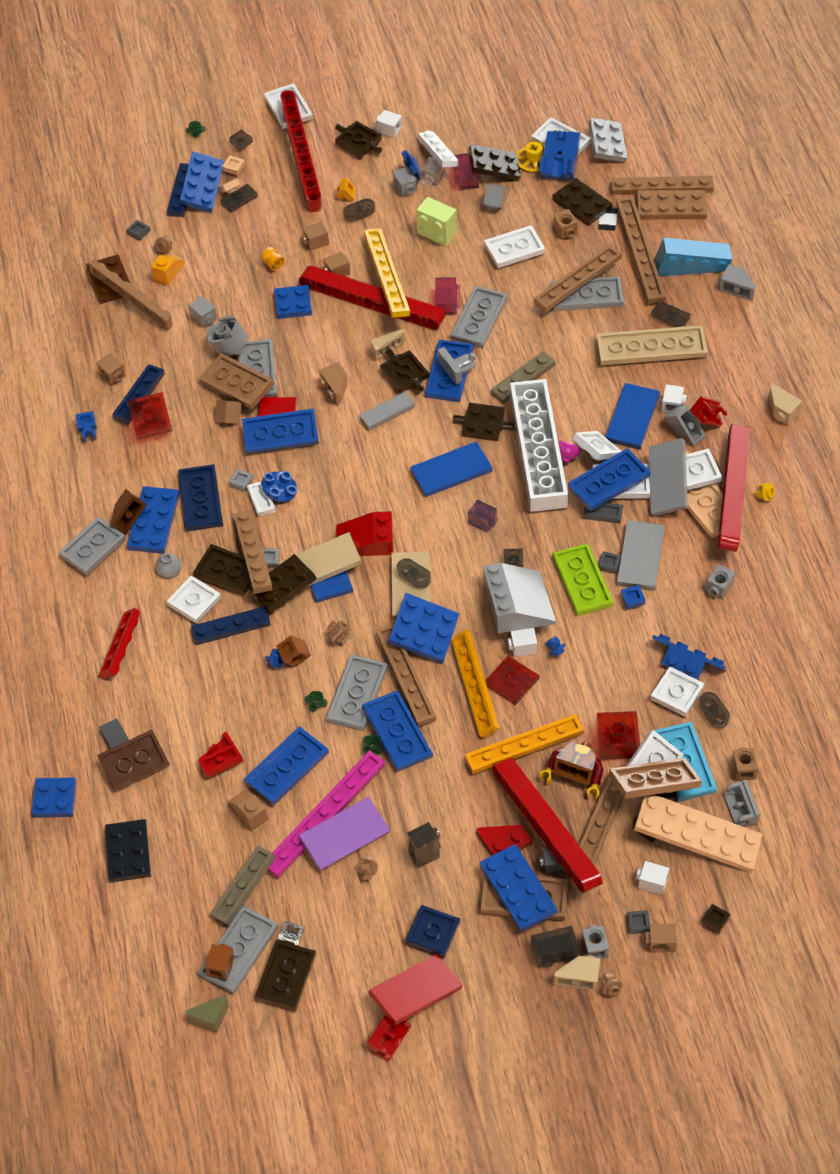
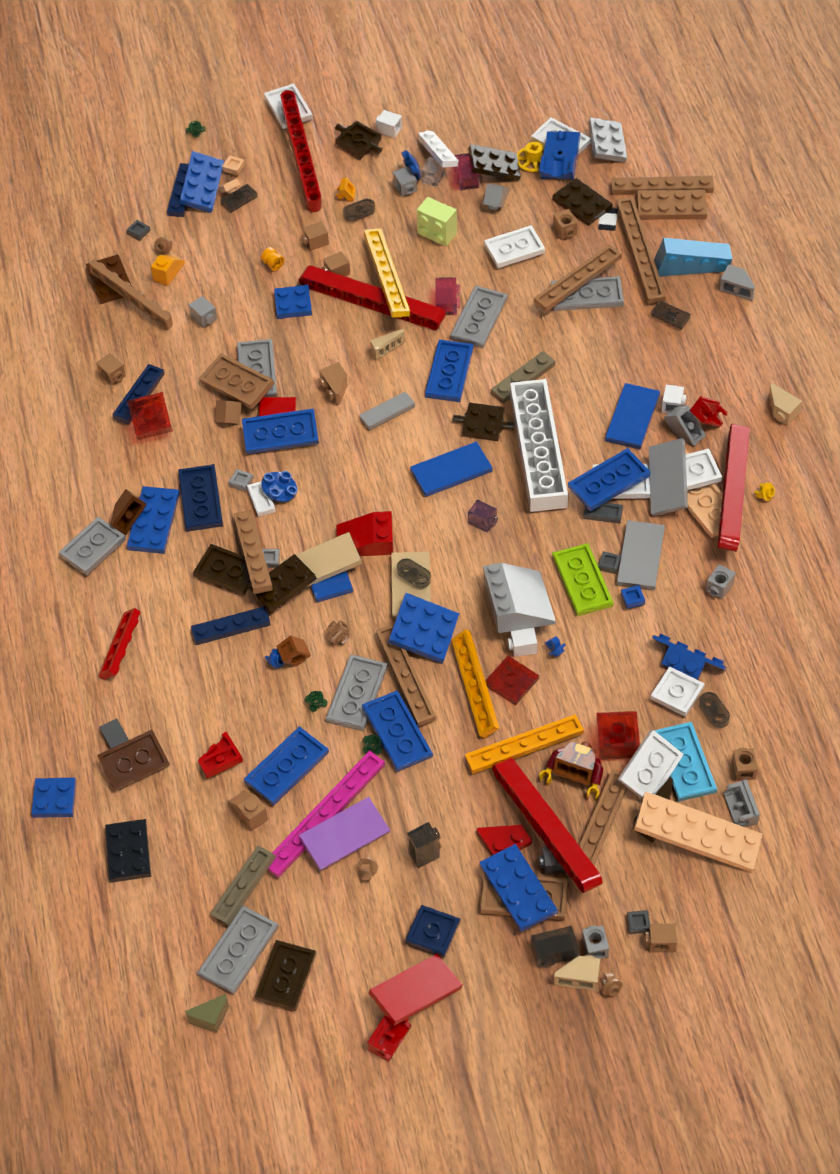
blue plate [75,411,97,442] -> none
light grey brick [155,553,182,578] -> none
white plate [167,576,221,624] -> none
dark orange brick [205,944,235,980] -> none
light grey brick [206,316,249,356] -> none
clear smoke plate [229,129,253,150] -> none
clear smoke plate [278,921,305,946] -> none
dark brown plate [380,348,429,393] -> none
light grey piece [438,347,477,385] -> none
clear smoke plate [504,548,524,568] -> none
dark pink brick [558,441,581,463] -> none
white plate [573,431,621,460] -> none
tan plate [596,325,708,365] -> none
medium nougat plate [609,758,702,799] -> none
white brick [636,861,670,895] -> none
dark brown plate [701,904,731,934] -> none

